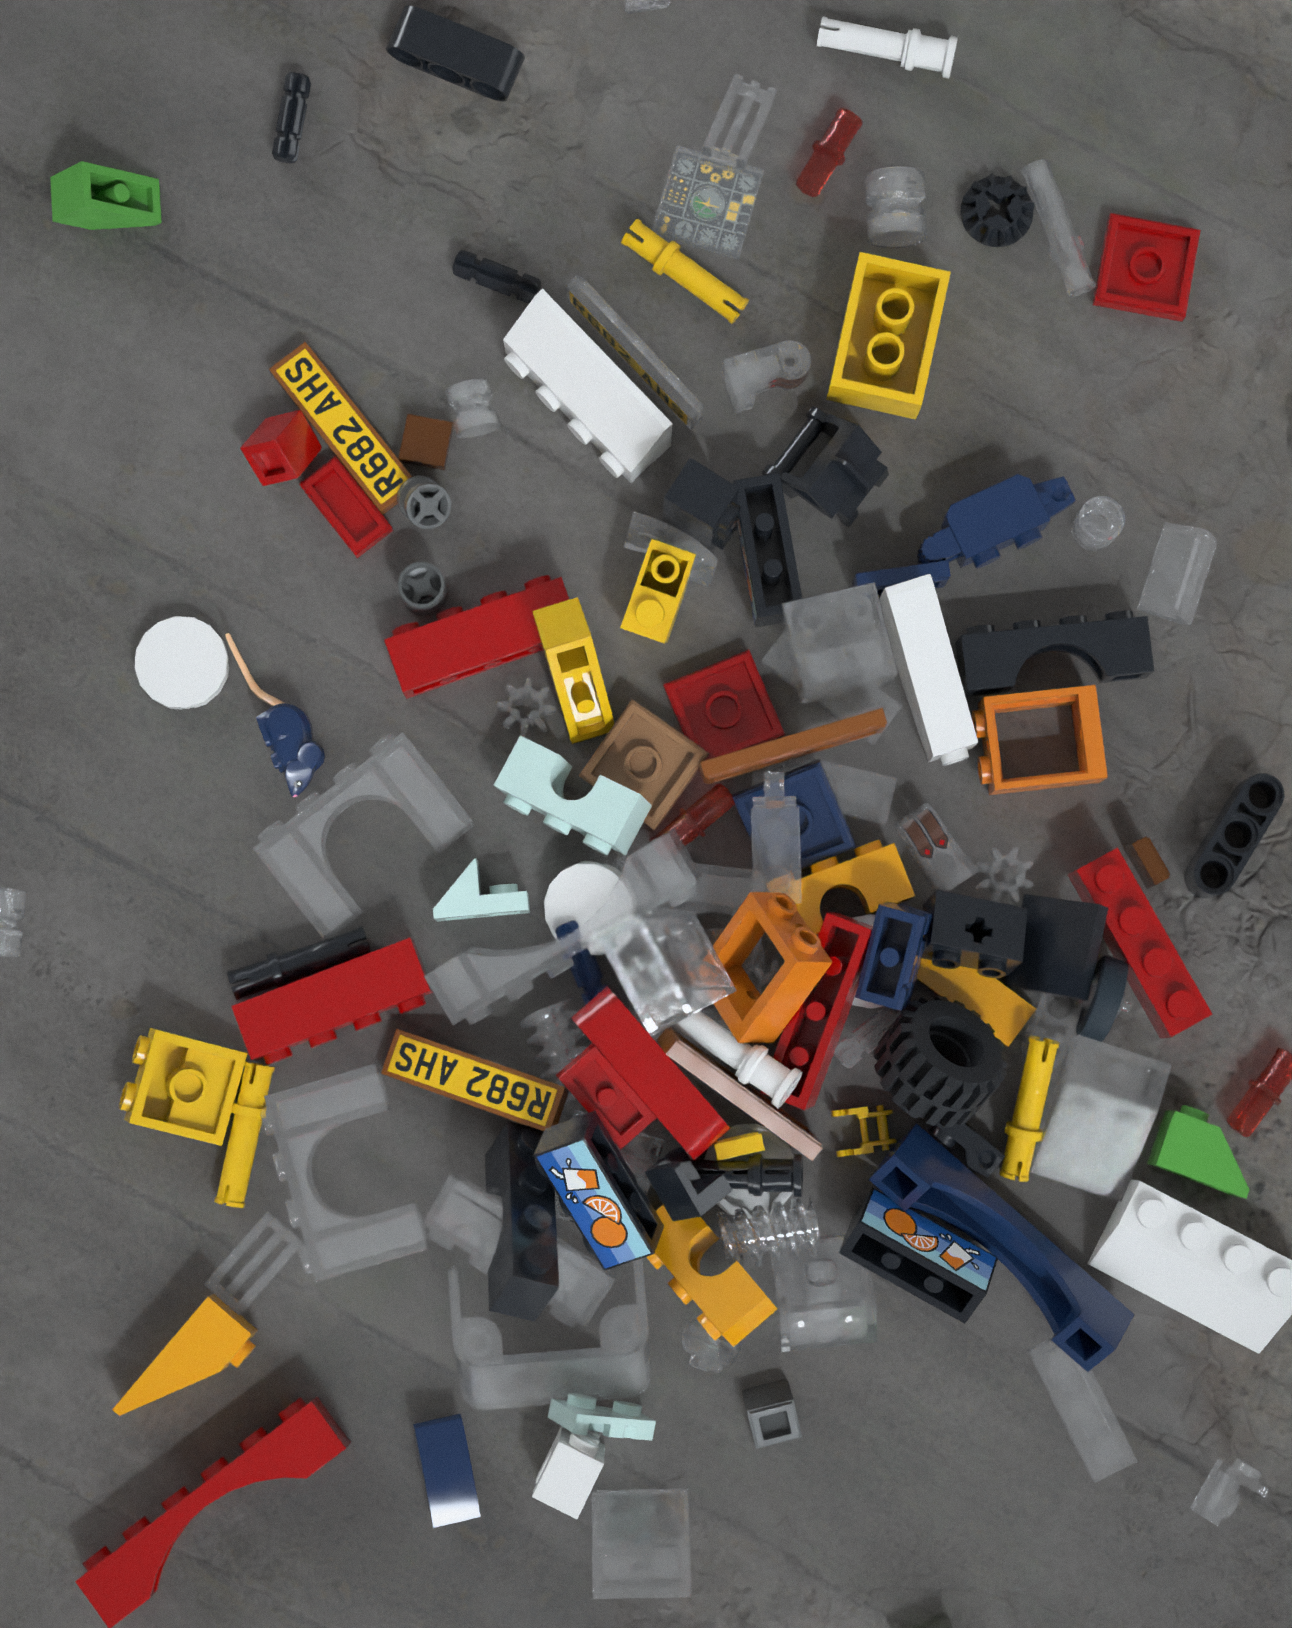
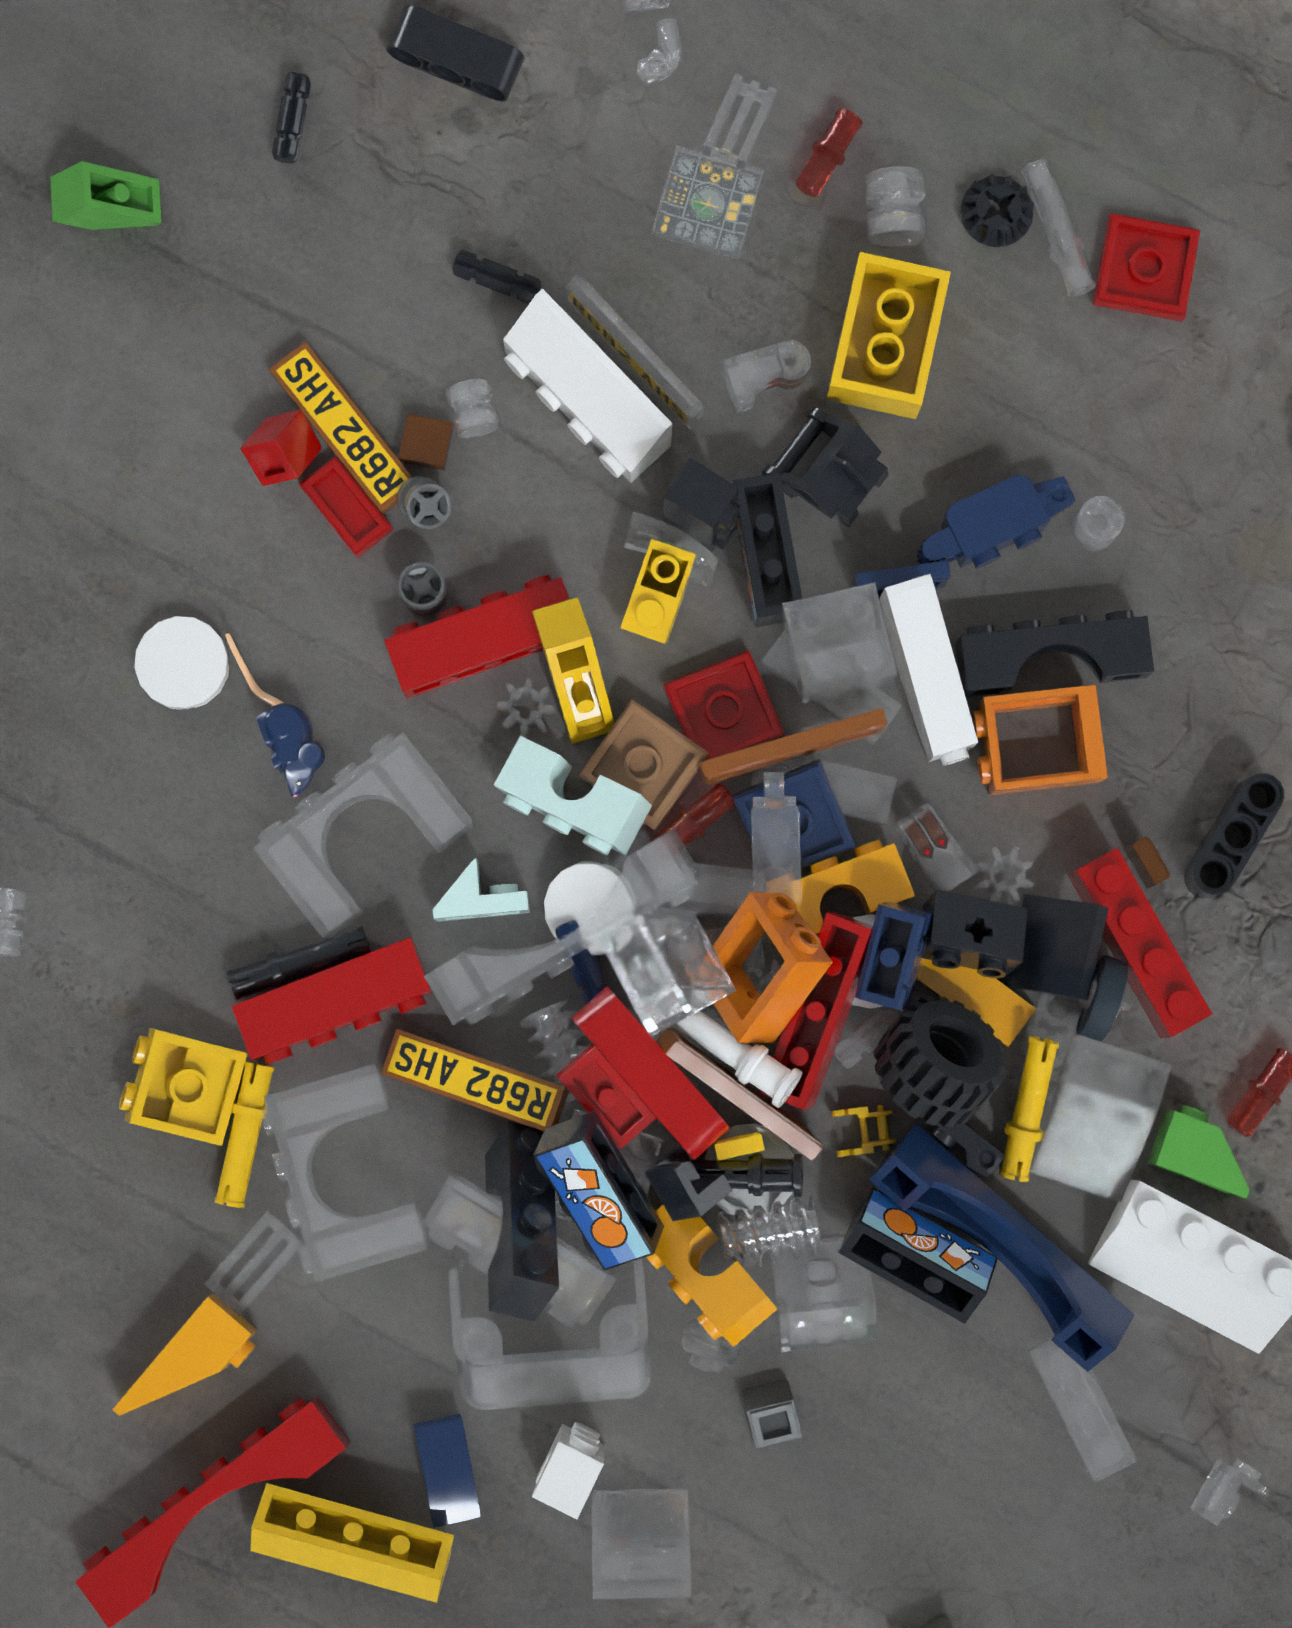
light aqua wing [548,1393,656,1441] -> none
yellow pin [621,219,749,324] -> none
white pin [817,16,958,79] -> none
clear slope [1137,522,1217,626] -> none
none -> yellow brick [250,1483,454,1603]
none -> clear arm [637,19,682,83]

